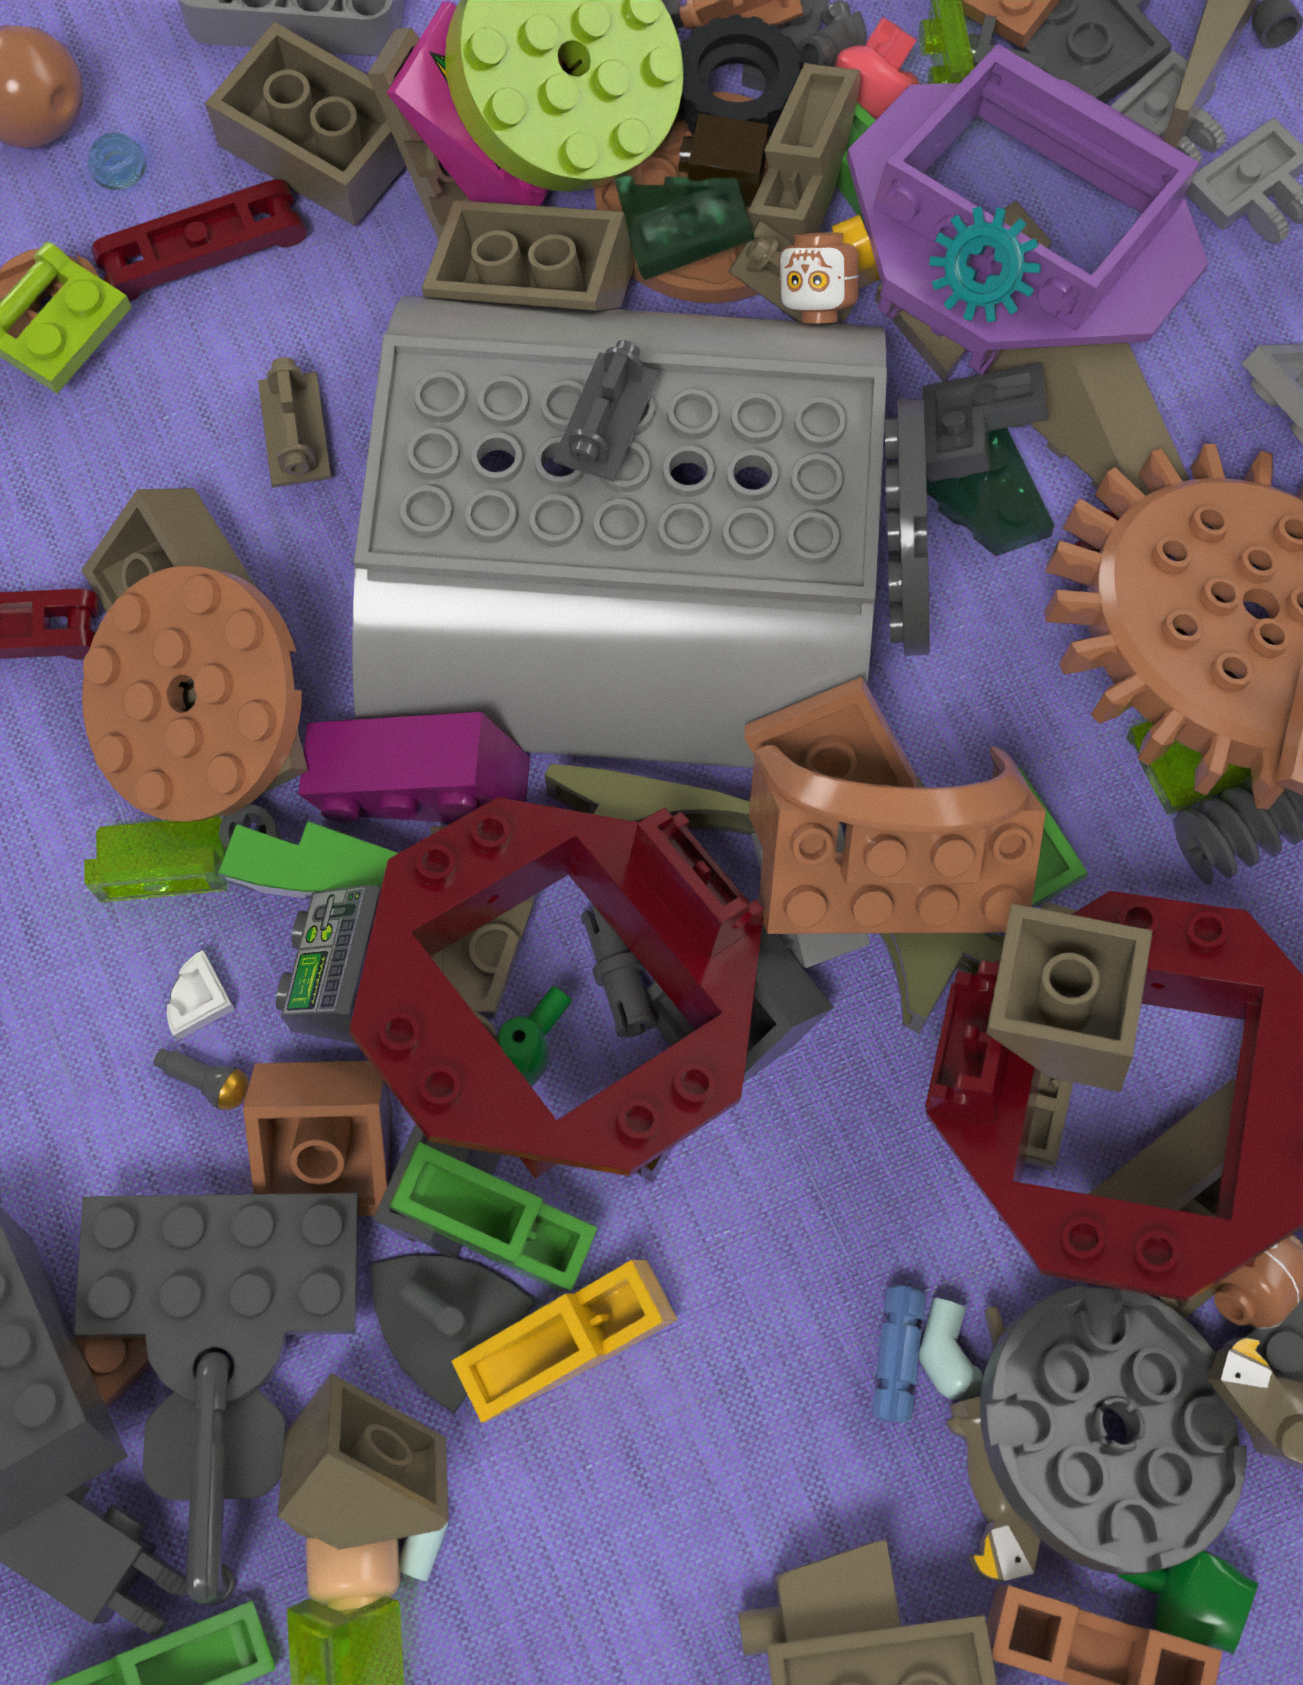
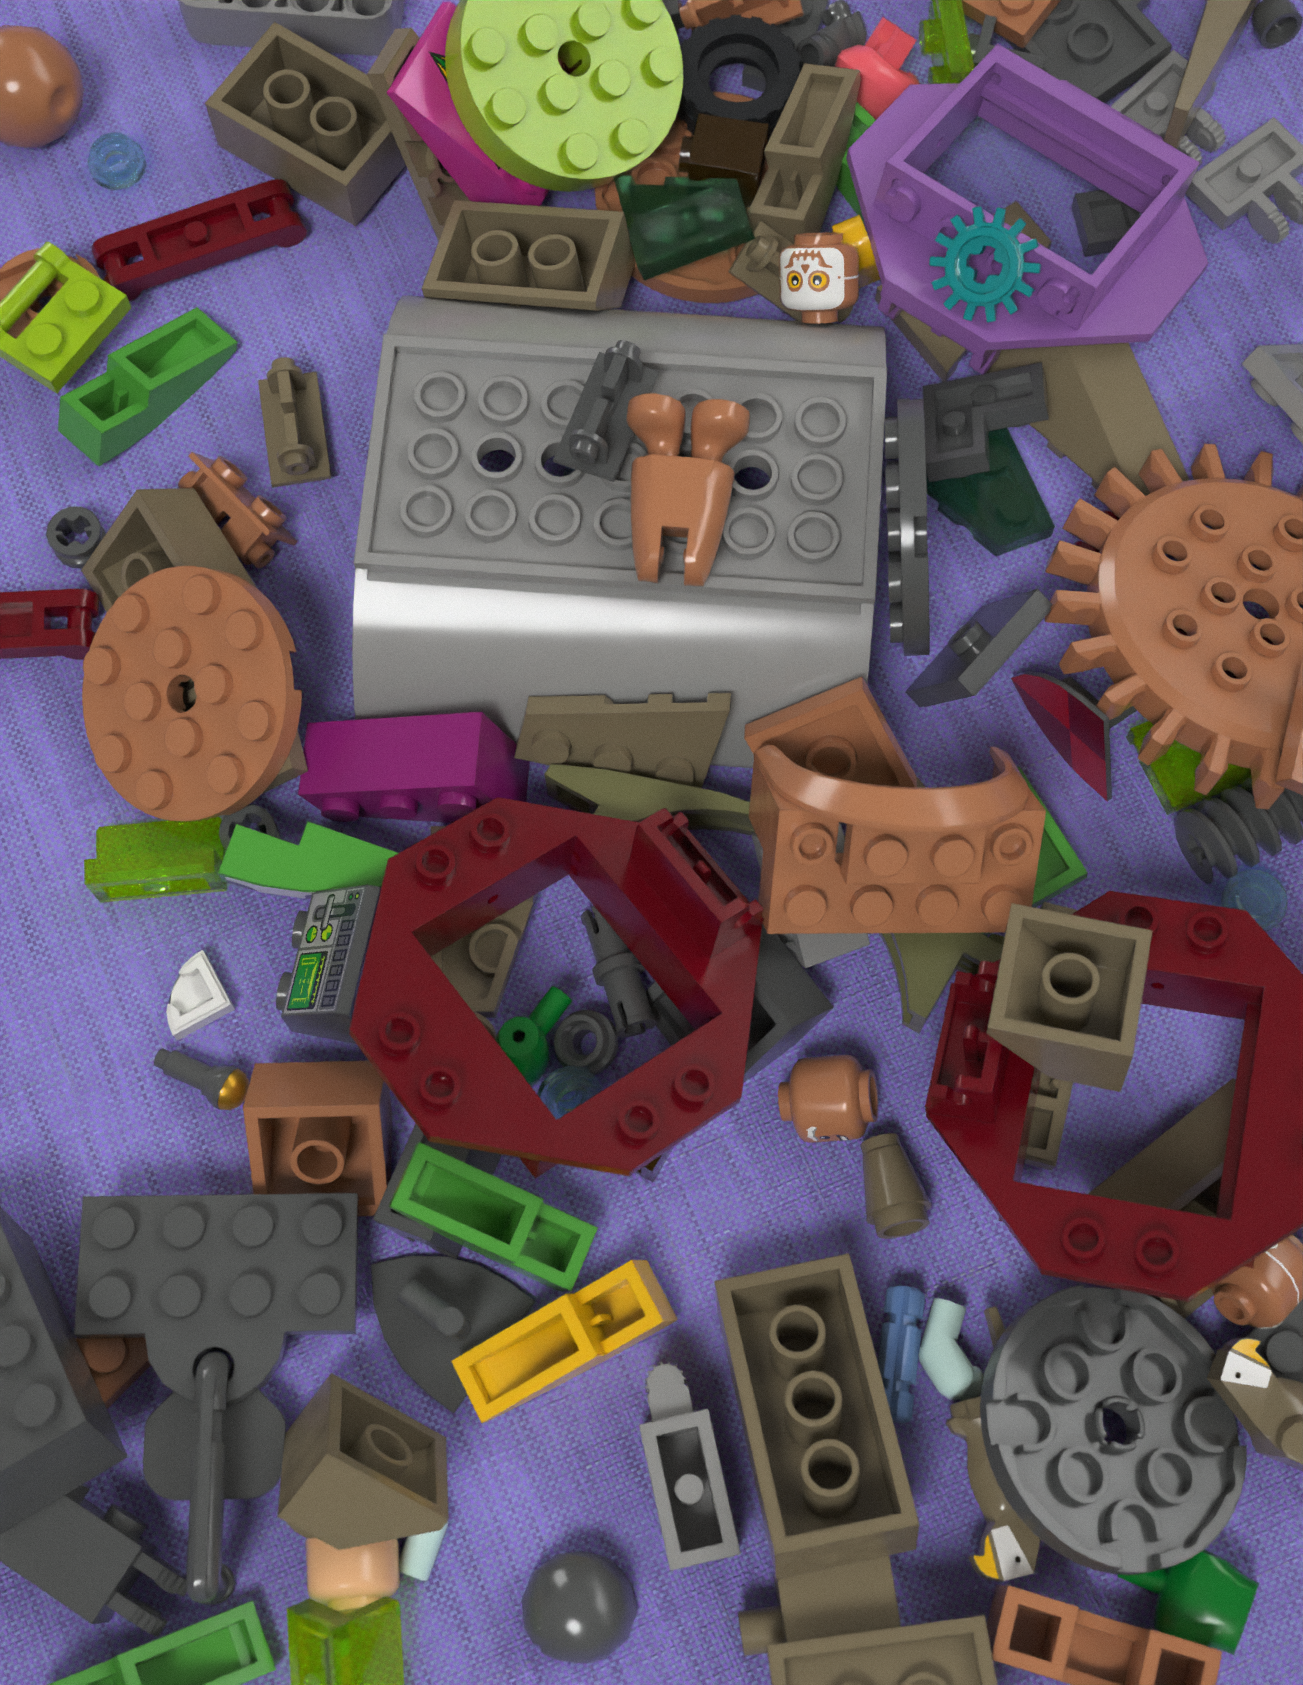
none -> dark grey bush [46,506,106,568]
none -> bright green slope [58,307,238,467]
none -> nougat hinge [178,452,298,568]
none -> dark tan wing [514,693,731,788]
none -> dark grey hair [521,1551,637,1664]
none -> clear light blue plate [537,1066,602,1120]
none -> dark grey plate [554,1010,619,1076]
none -> nougat piece [626,393,750,587]
none -> light grey hinge [639,1362,741,1571]
none -> dark tan brick [714,1253,919,1579]
none -> nougat head [778,1055,879,1143]
none -> dark tan cone [860,1133,932,1239]
none -> dark grey plate [905,589,1052,707]
none -> shield [1011,671,1137,801]
none -> dark grey plate [1071,190,1140,256]
none -> clear light blue plate [1221,869,1288,932]

